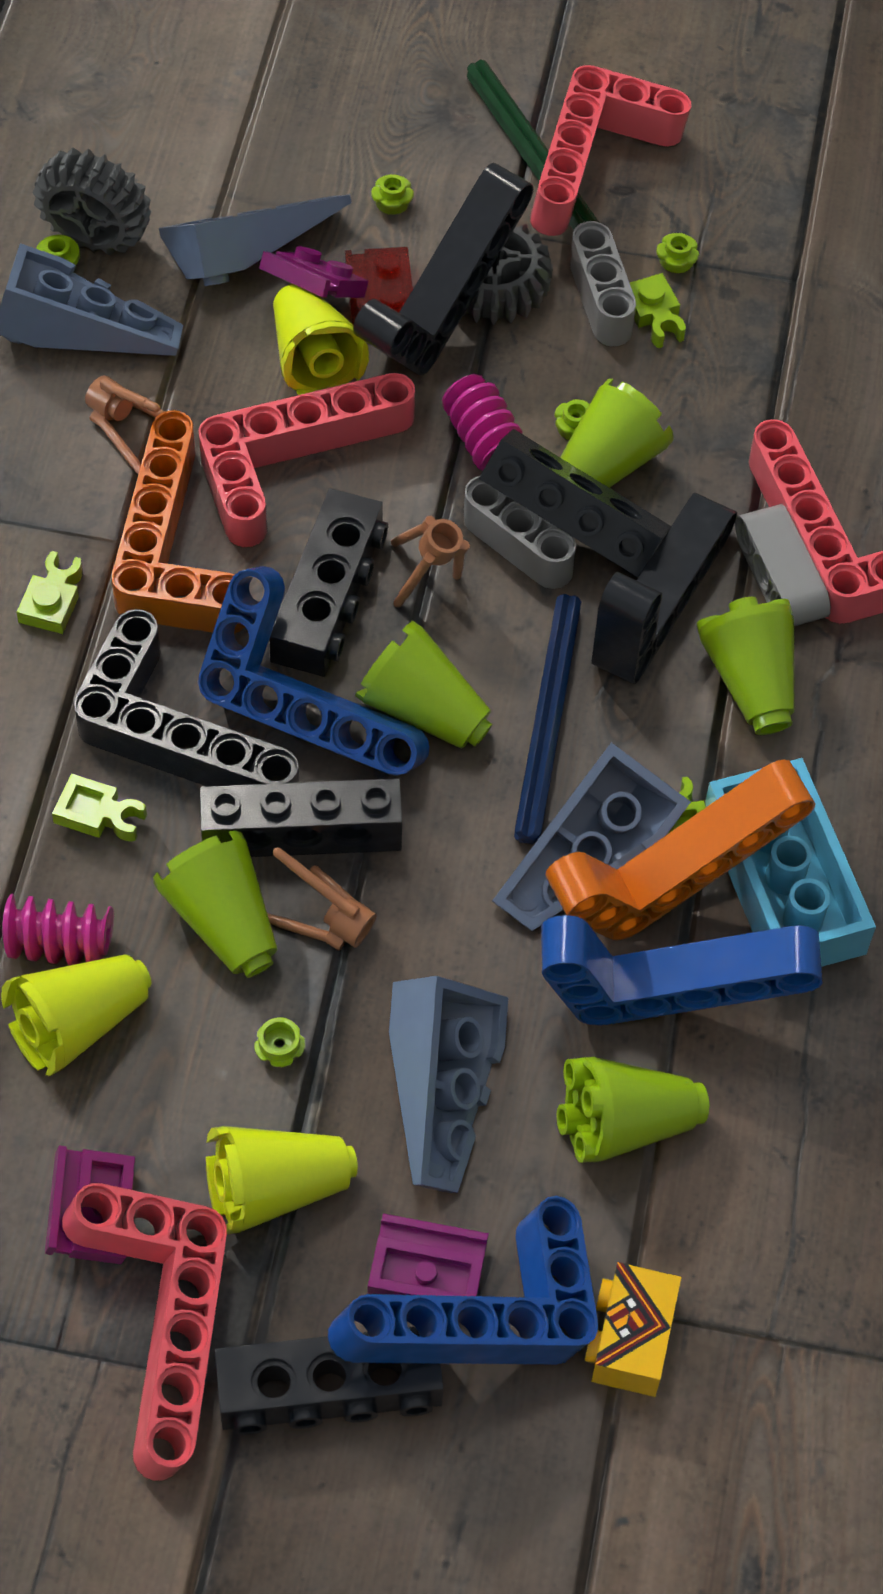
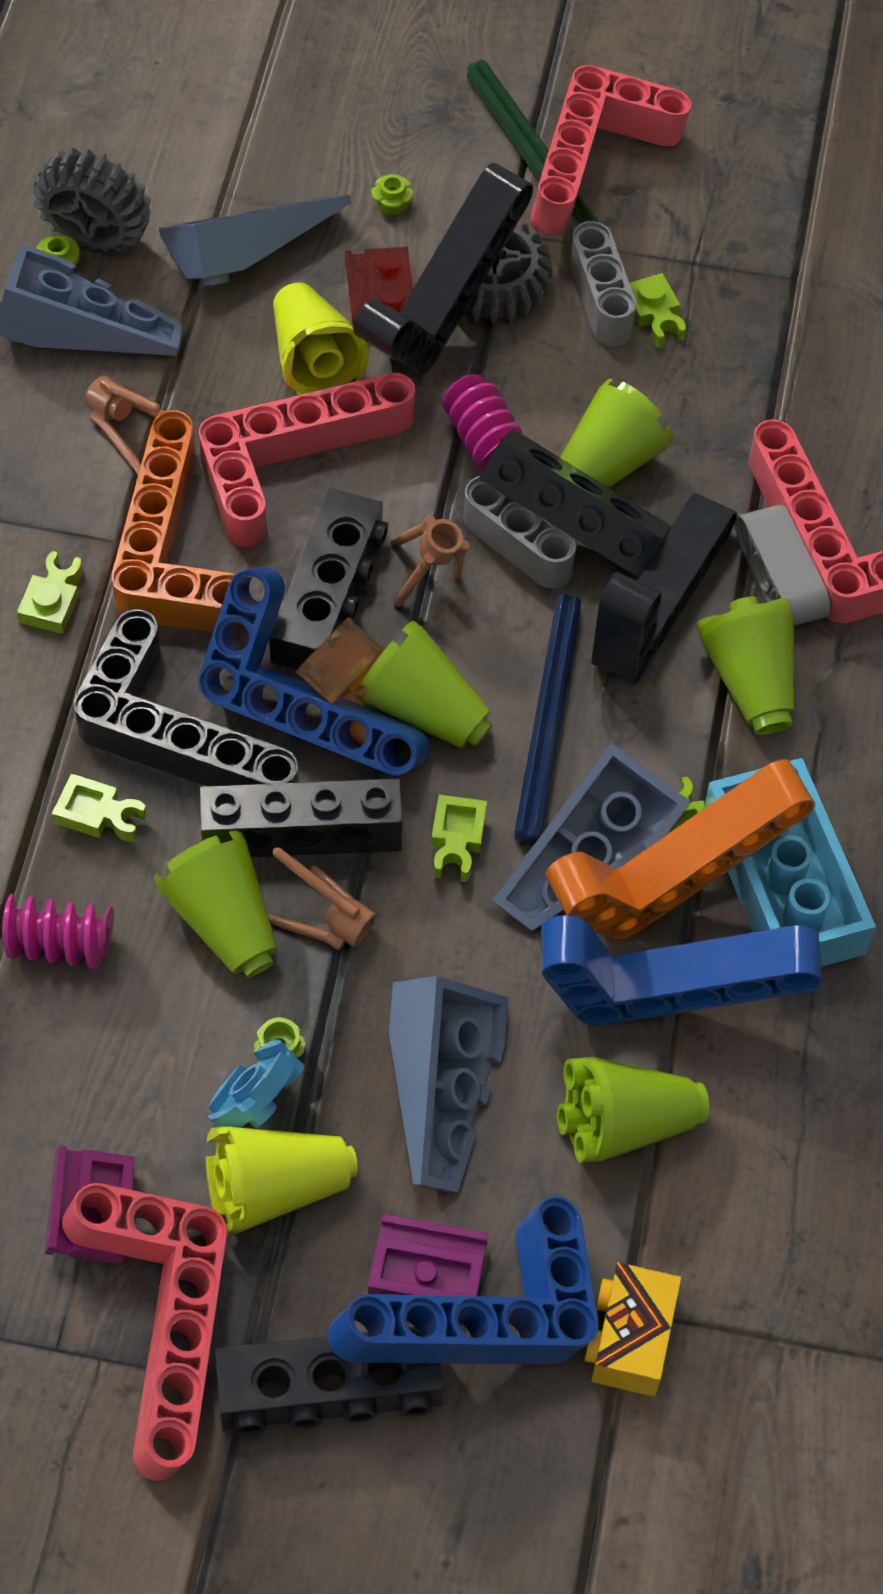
neon yellow cone [1,954,151,1076] -> none
magenta plate [259,246,369,298] -> none
lime plate [554,399,589,440] -> none
lime plate [656,233,699,273] -> none
none -> dark azure plate [207,1040,304,1132]
none -> clear orange slope [296,617,384,704]
none -> lime plate [431,794,487,882]

